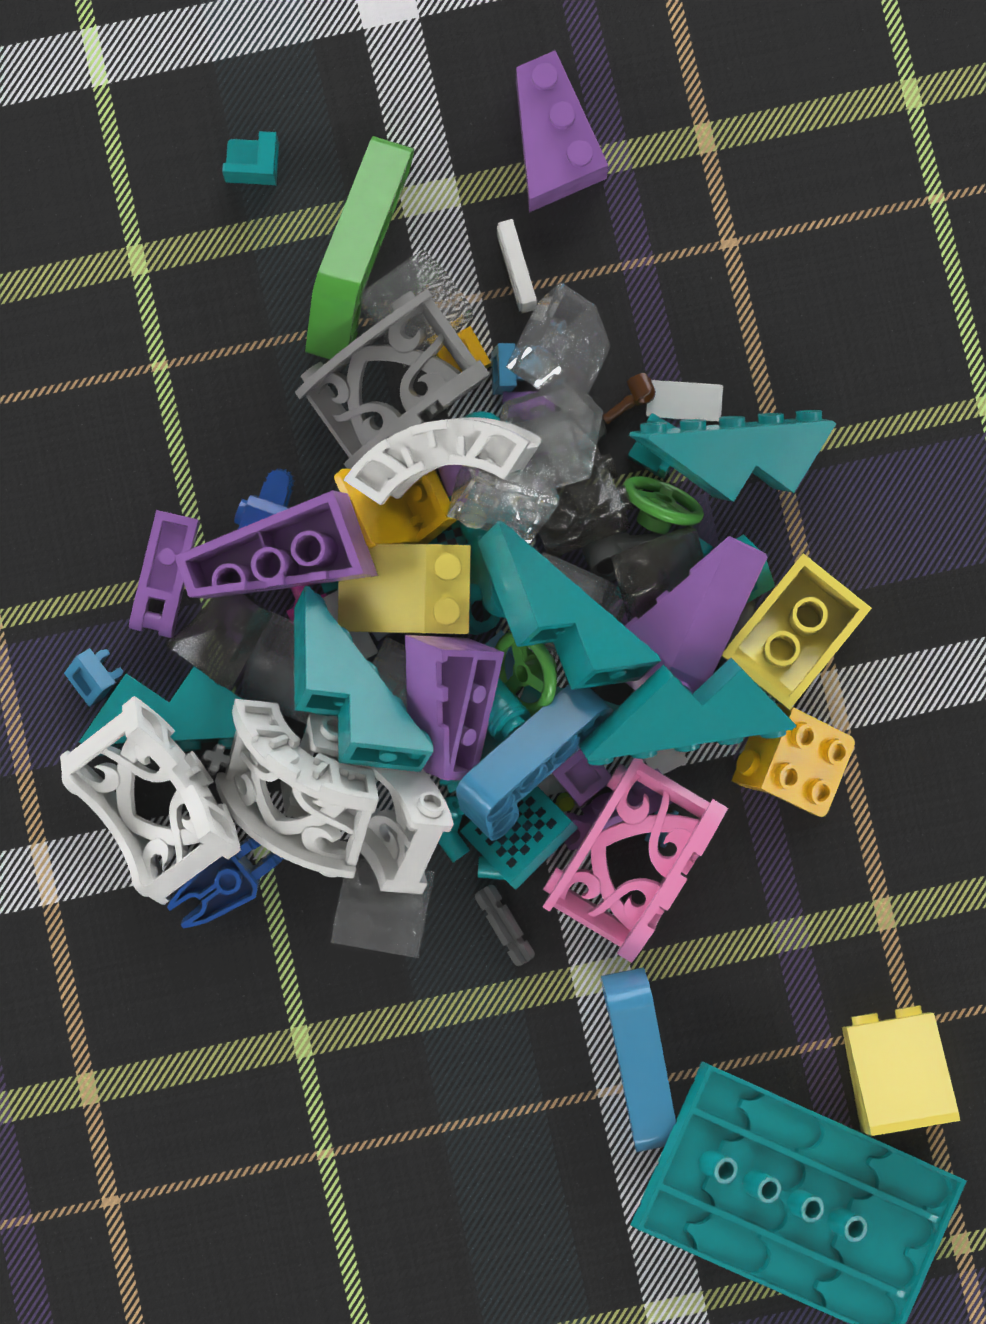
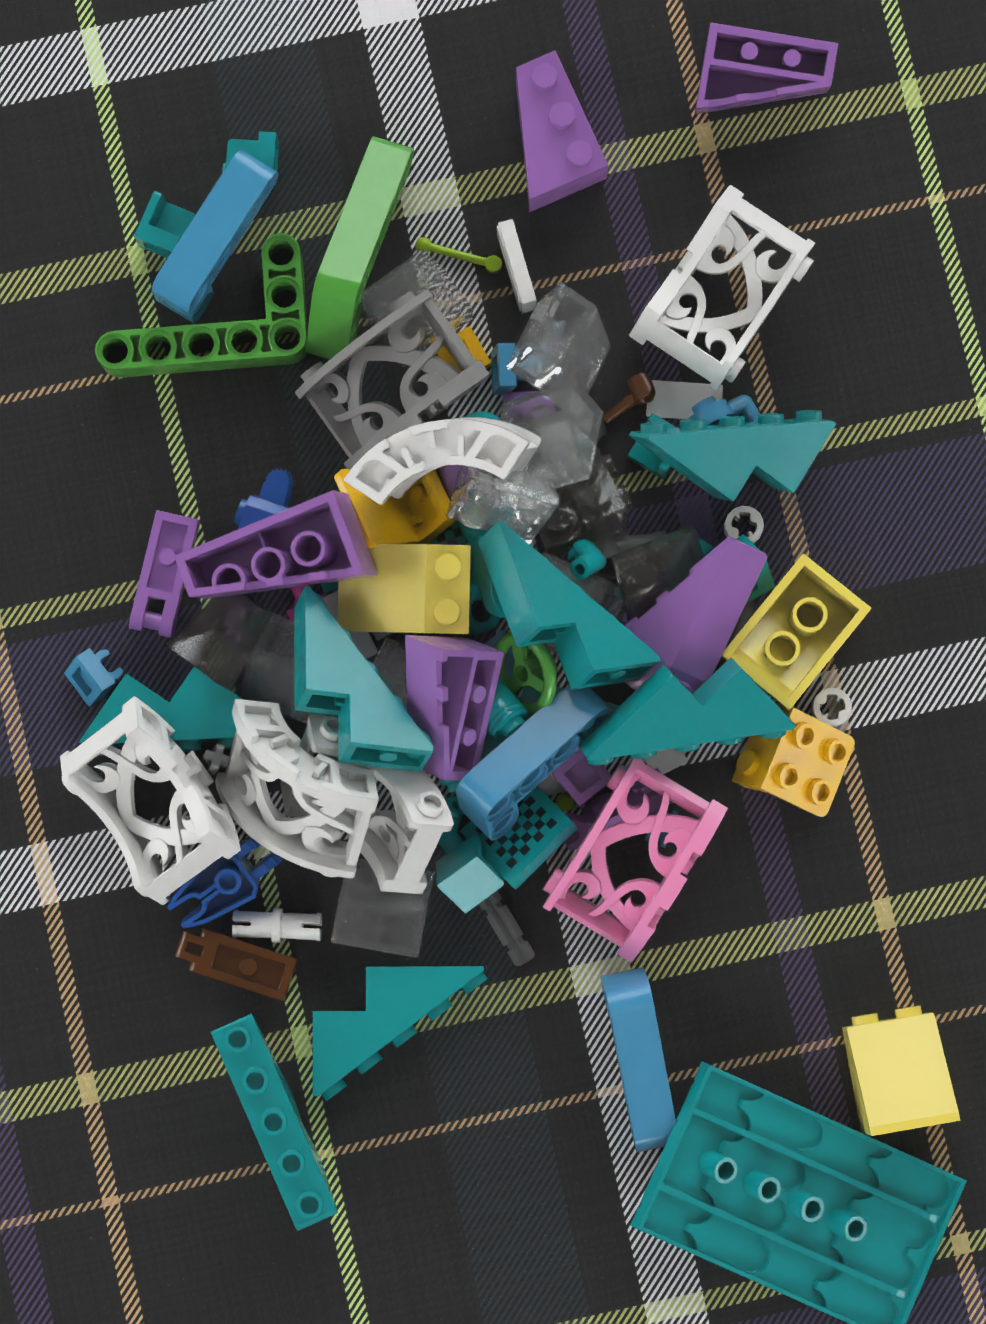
bright green piece [623,476,704,534] -> none
none -> bright green beam [95,233,308,378]
none -> teal panel [134,191,195,258]
none -> dark azure beam [152,150,279,323]
none -> reddish brown hinge [175,928,298,1001]
none -> teal slope [211,1014,338,1231]
none -> white pin [232,908,322,943]
none -> teal slope [313,966,488,1101]
none -> lime hinge [415,237,502,274]
none -> teal panel [436,834,504,914]
none -> teal arm [568,539,606,580]
none -> white fence [629,185,815,391]
none -> dark azure plate [689,395,760,426]
none -> medium lavender wedge [694,23,838,115]
none -> white bush [724,506,764,544]
none -> white bush [811,688,852,728]

